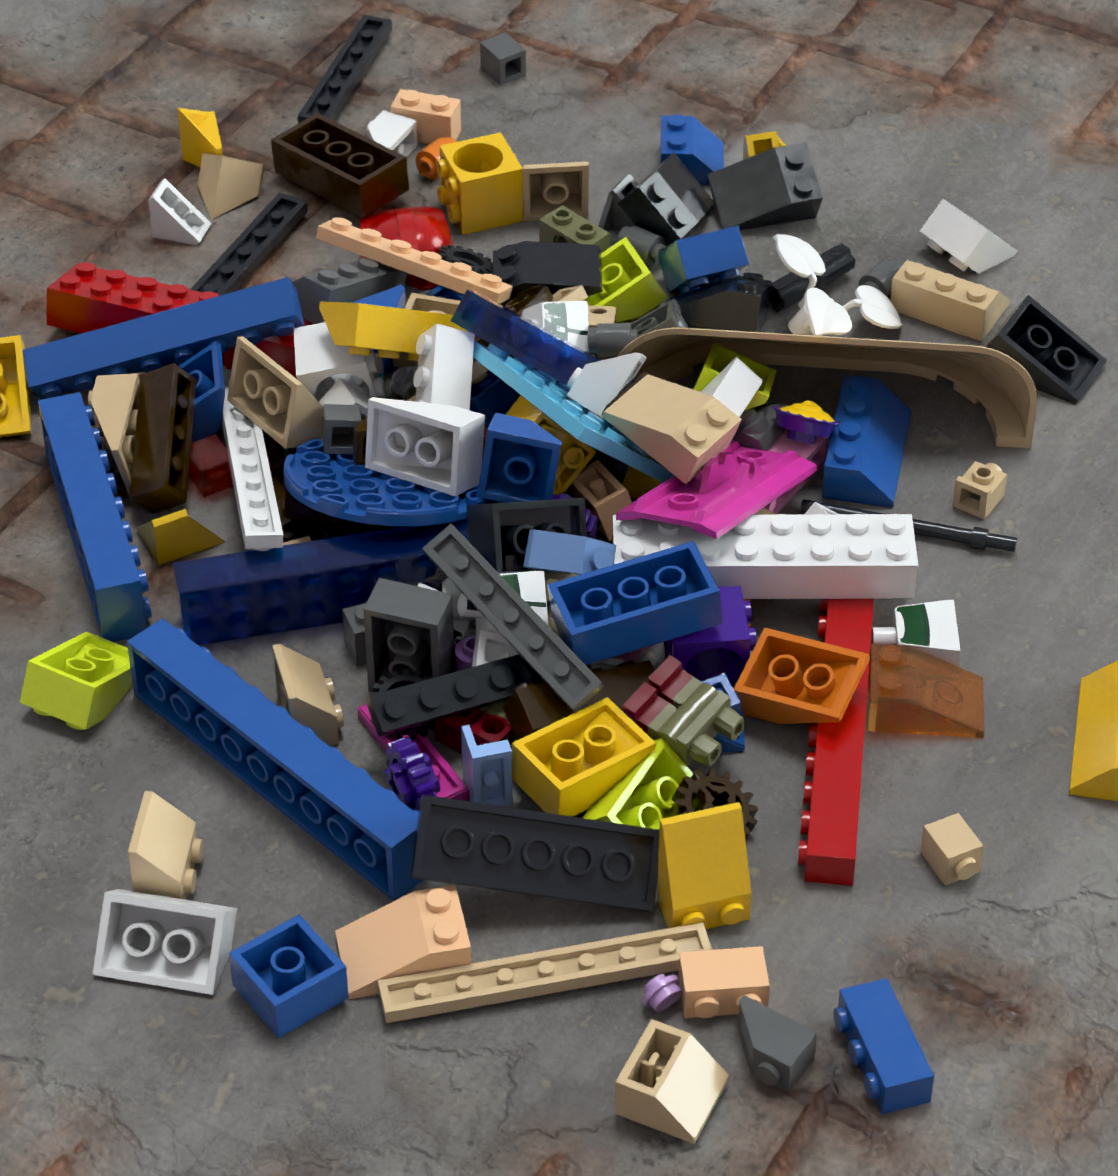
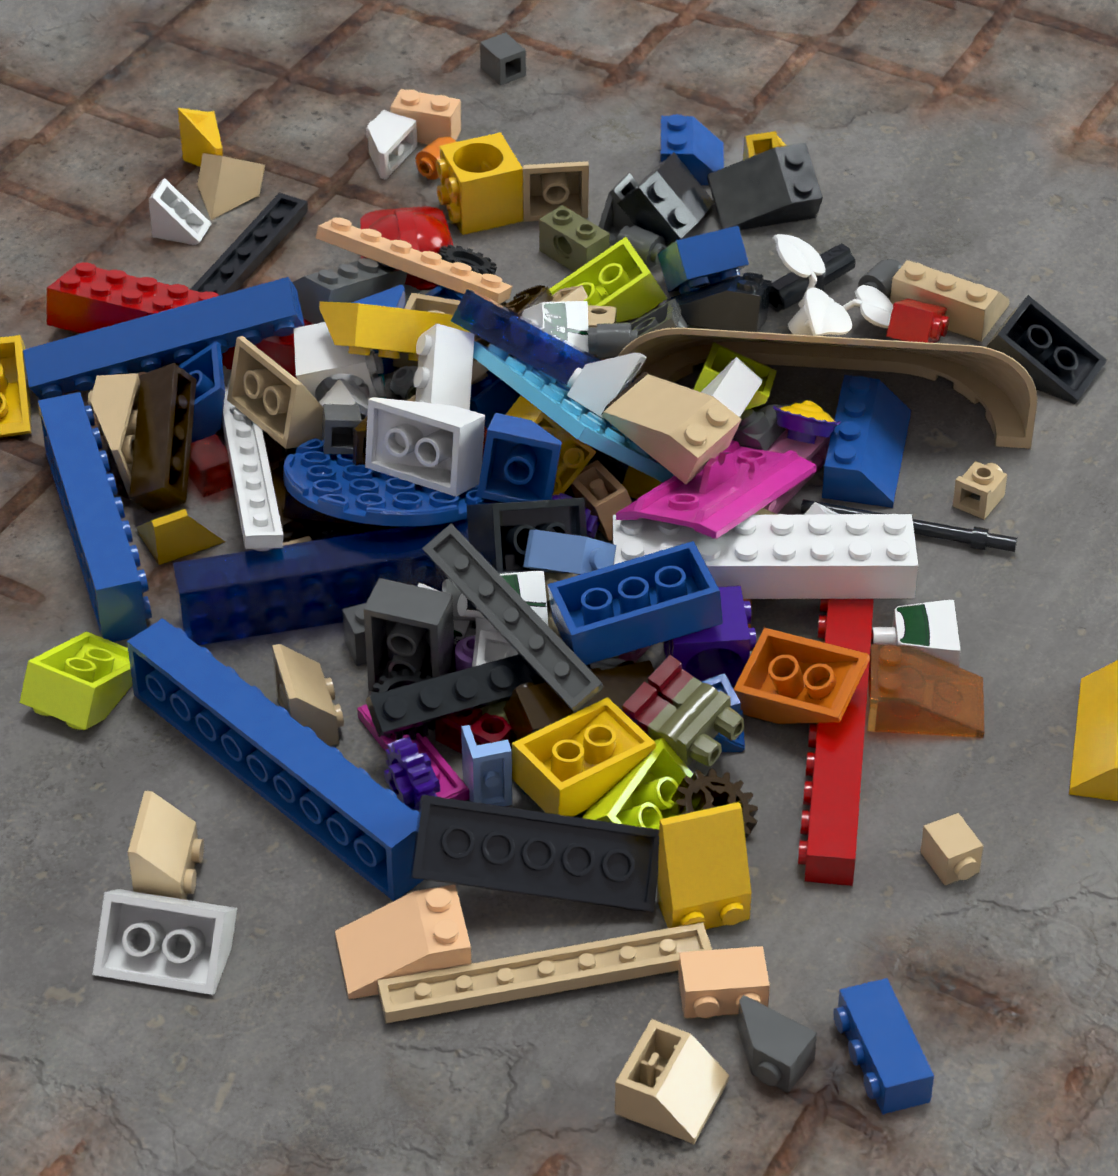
blue brick [229,914,349,1038] -> none
dark brown brick [271,113,409,218] -> none
black plate [298,15,392,124] -> none
black slope [493,241,603,304] -> none
lavender plate [642,974,683,1013] -> none
white slope [920,199,1017,274] -> none
none -> red brick [886,299,950,343]

